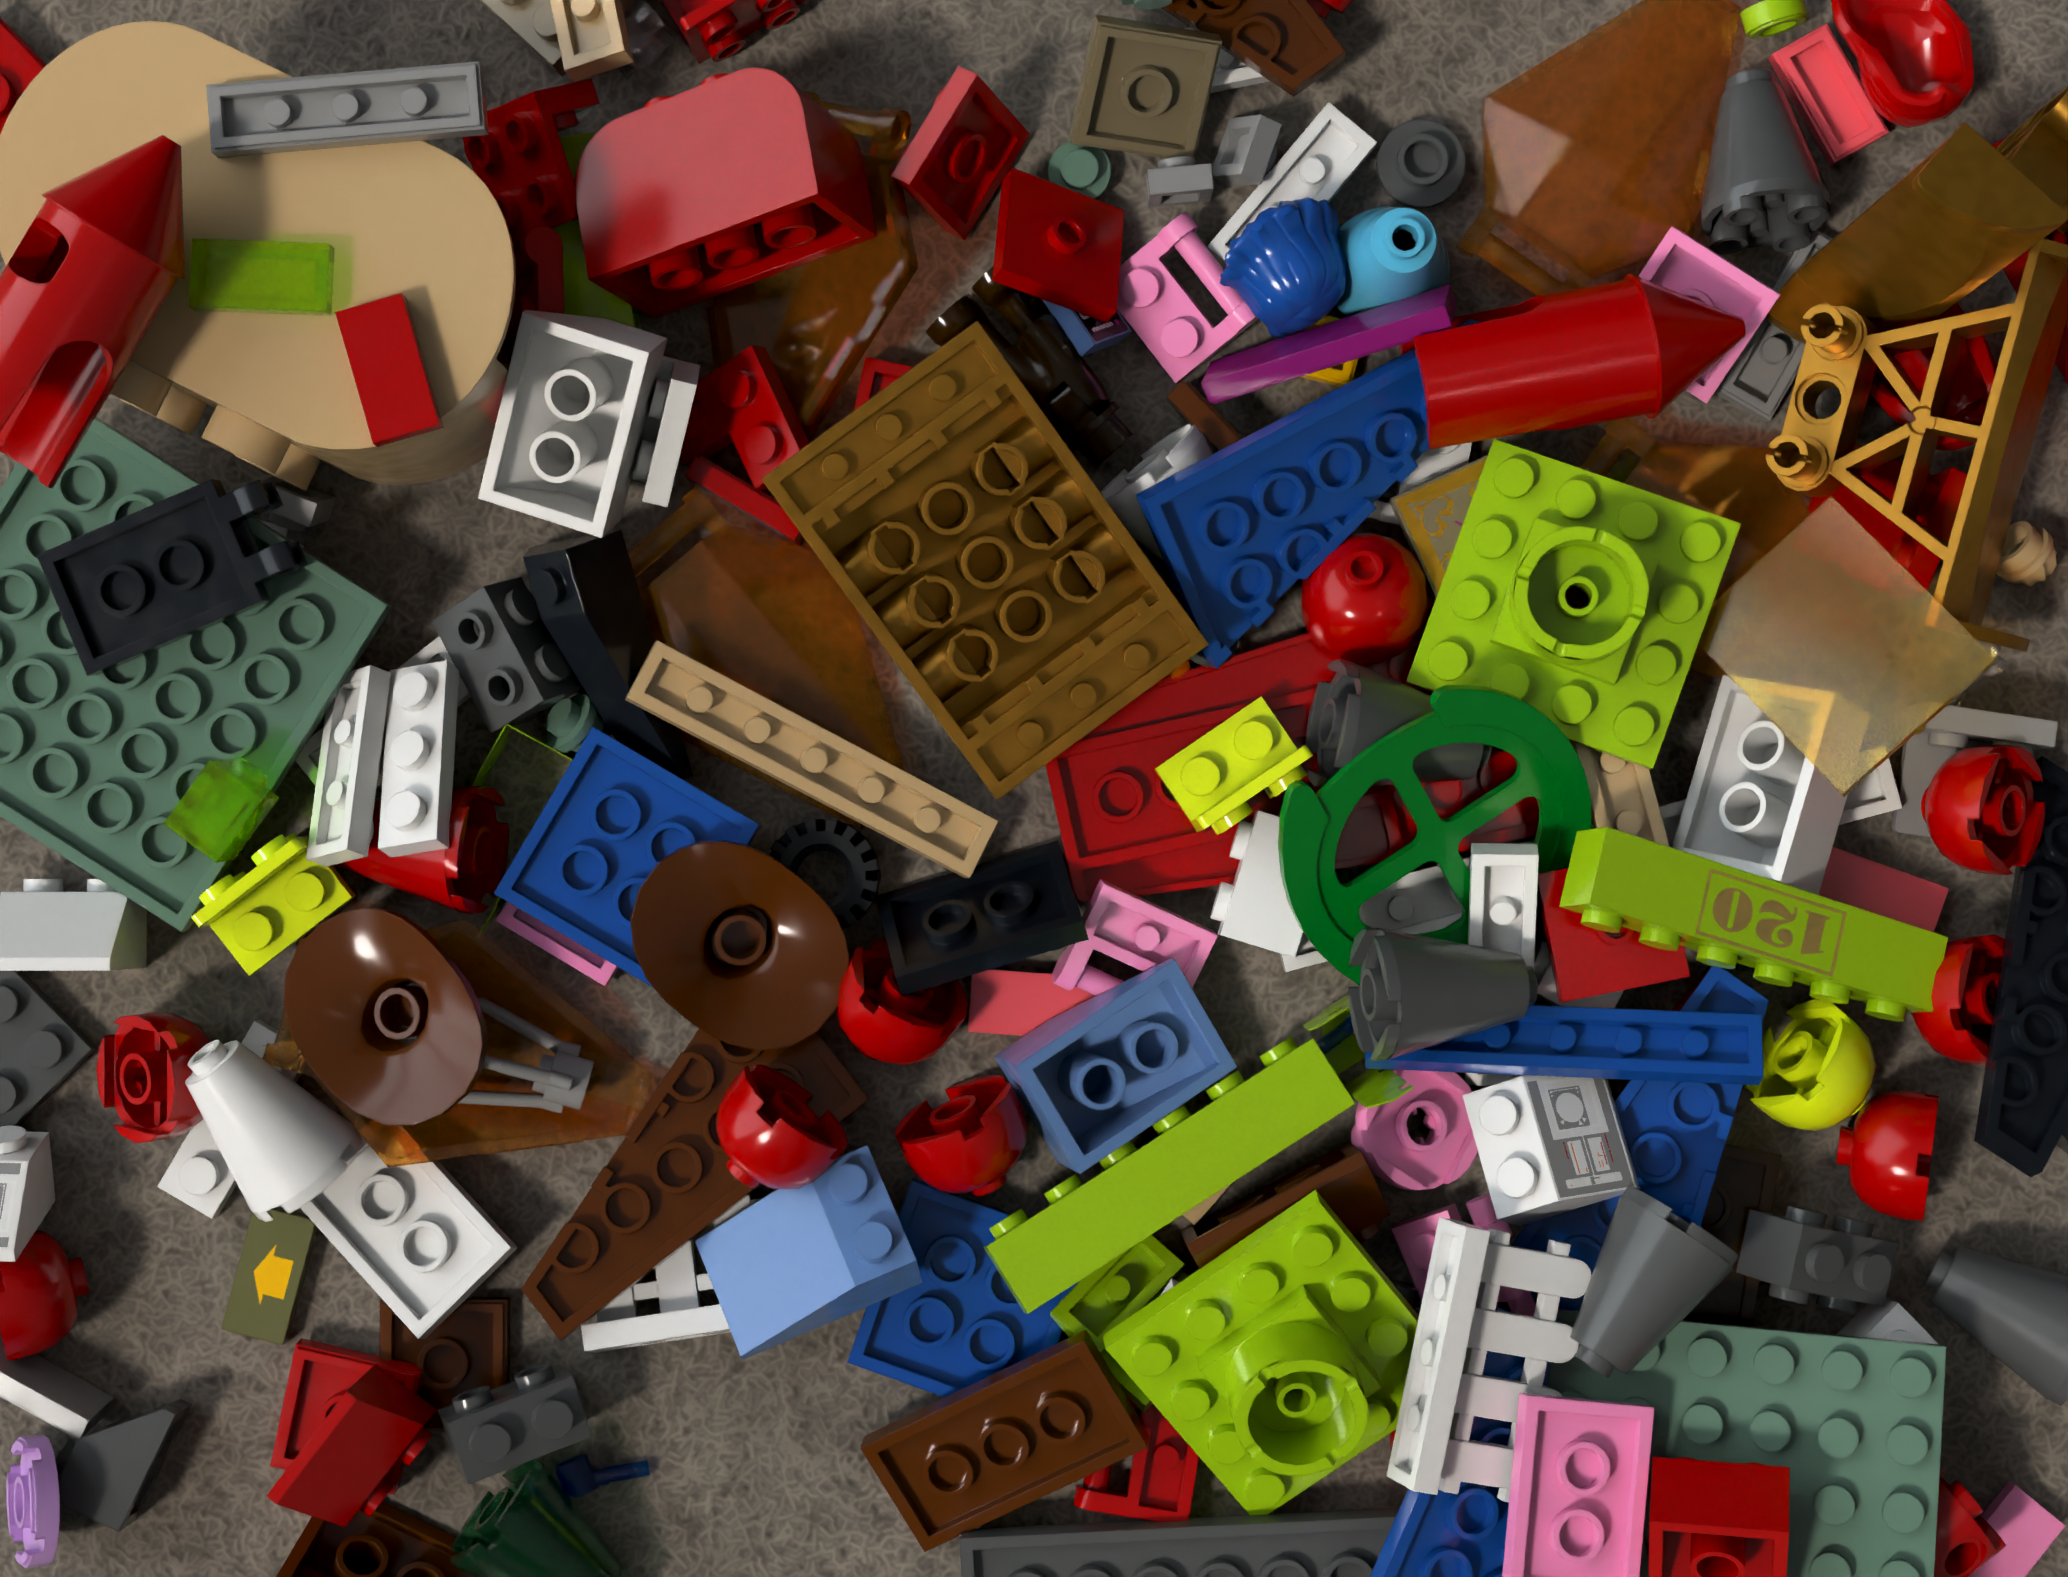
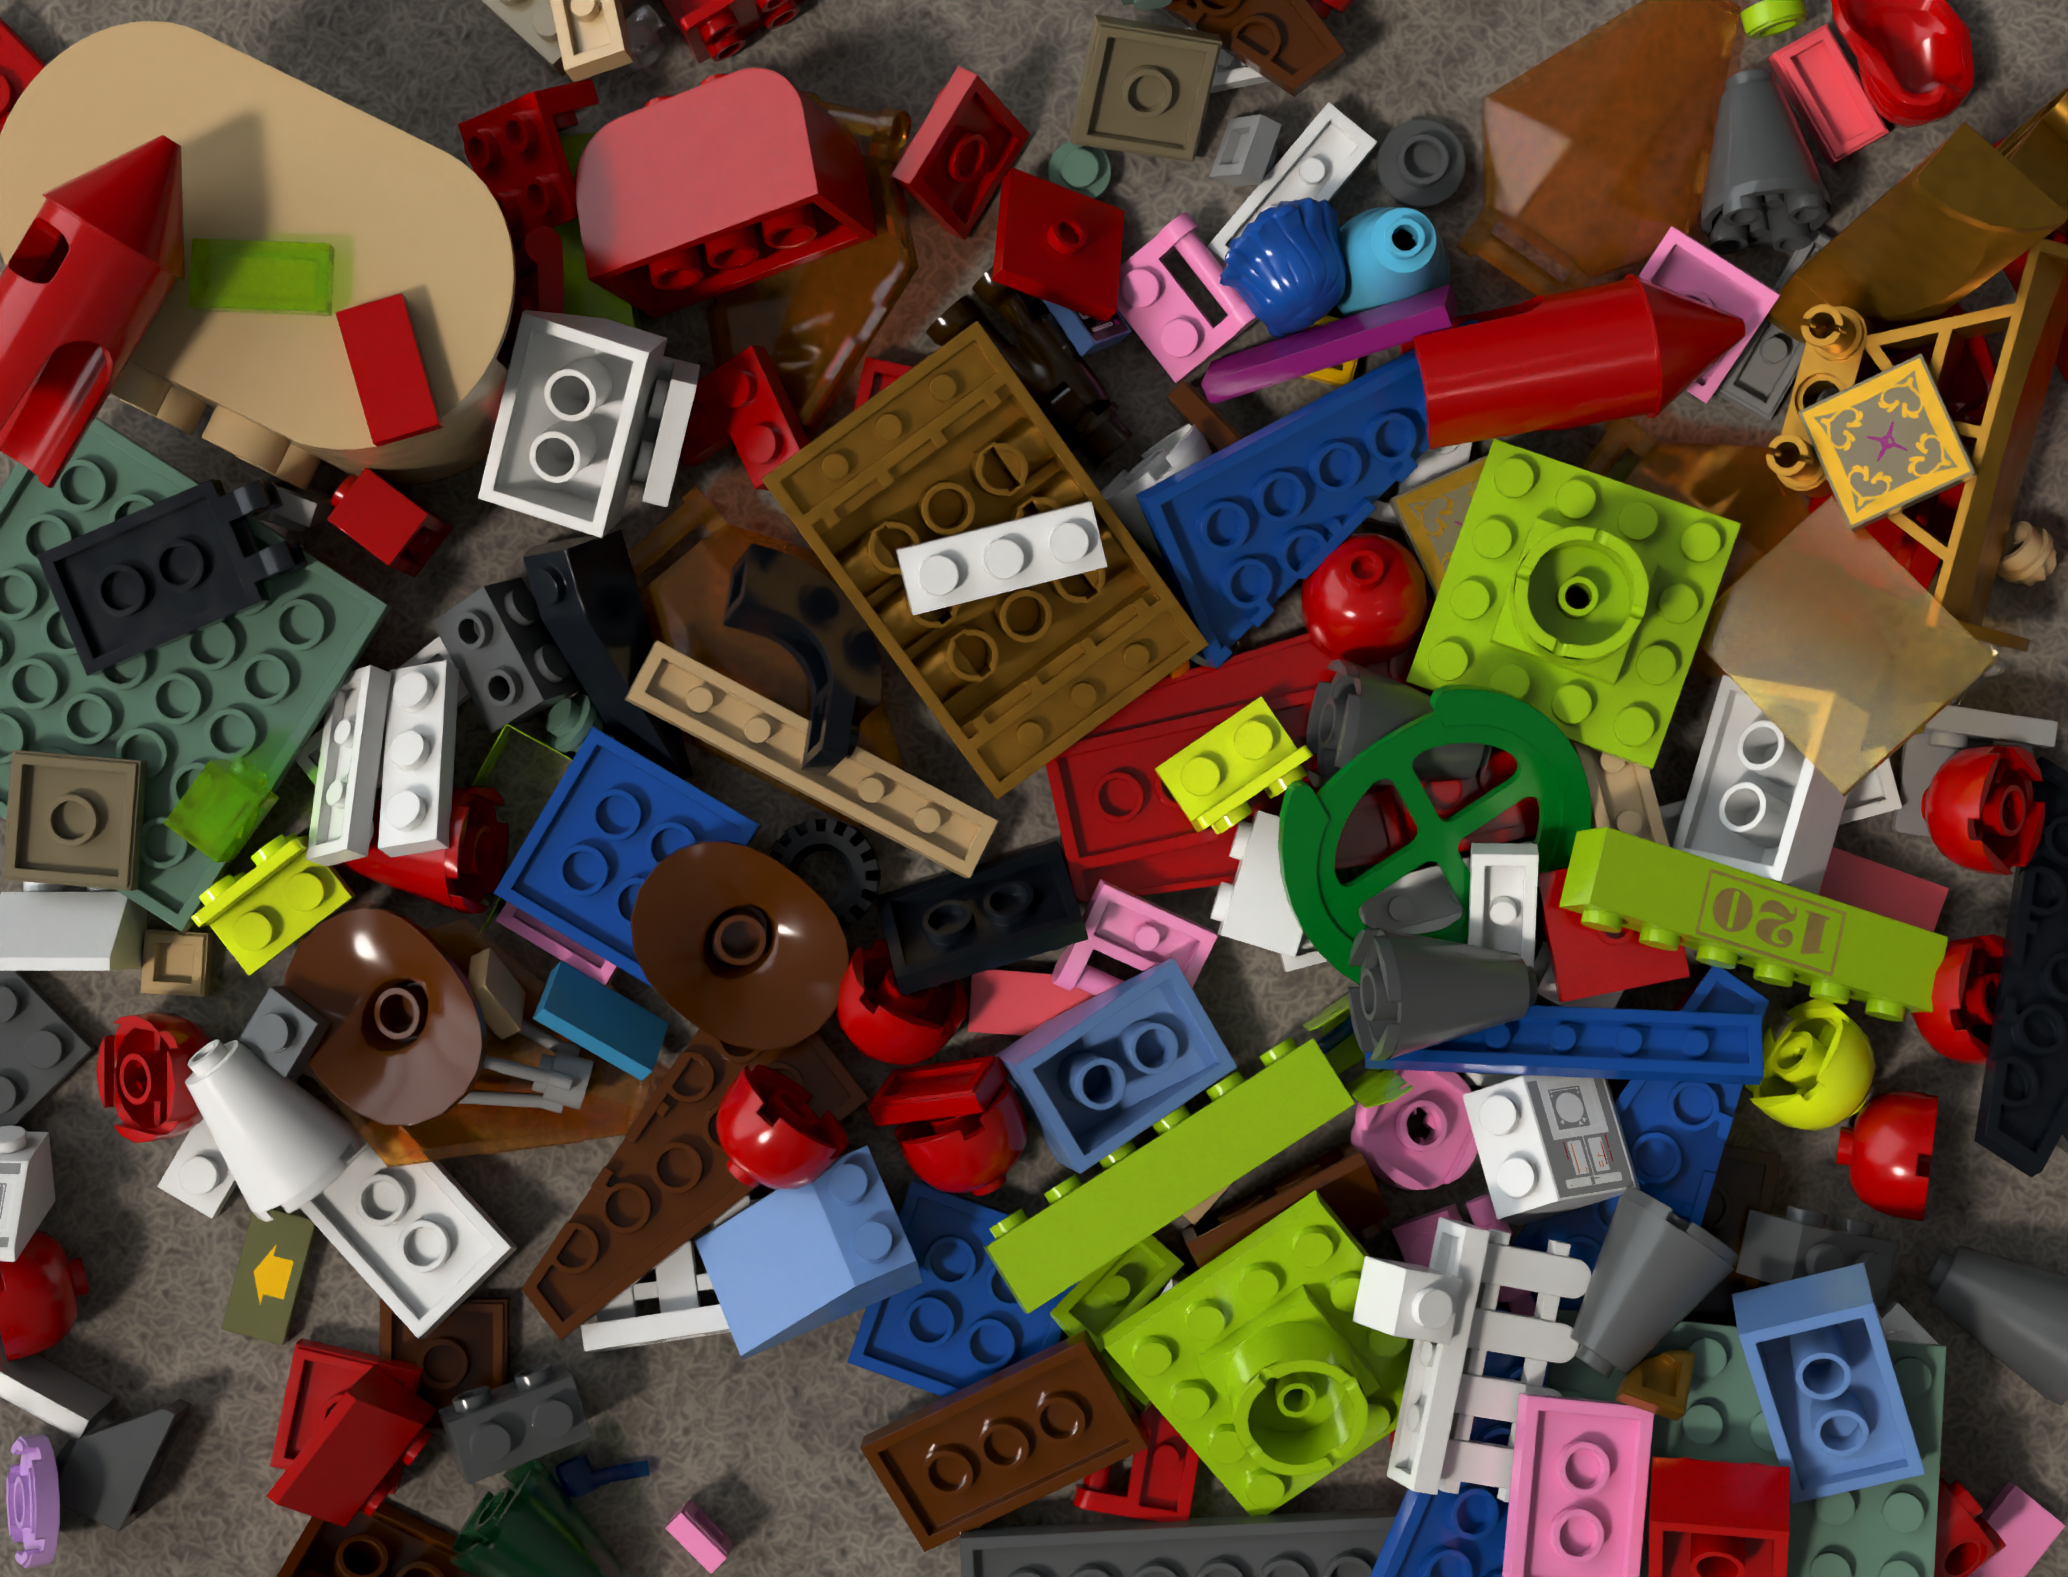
light grey tile [206,61,489,158] -> none
red tile [685,455,804,547] -> none
light grey plate [1145,156,1214,208] -> none
none -> dark tan tile [2,750,147,891]
none -> tan tile [141,929,214,997]
none -> dark grey plate [238,986,331,1078]
none -> red brick [327,468,453,578]
none -> tan tile [467,947,526,1039]
none -> dark azure tile [533,961,669,1081]
none -> bright pink tile [665,1500,733,1574]
none -> black arch [722,543,882,776]
none -> red tile [867,1056,1008,1126]
none -> white plate [896,501,1107,615]
none -> white brick [1352,1256,1463,1345]
none -> pearl gold tile [1614,1350,1696,1421]
none -> medium blue slope [1732,1262,1925,1504]
none -> tile [1798,354,1978,532]

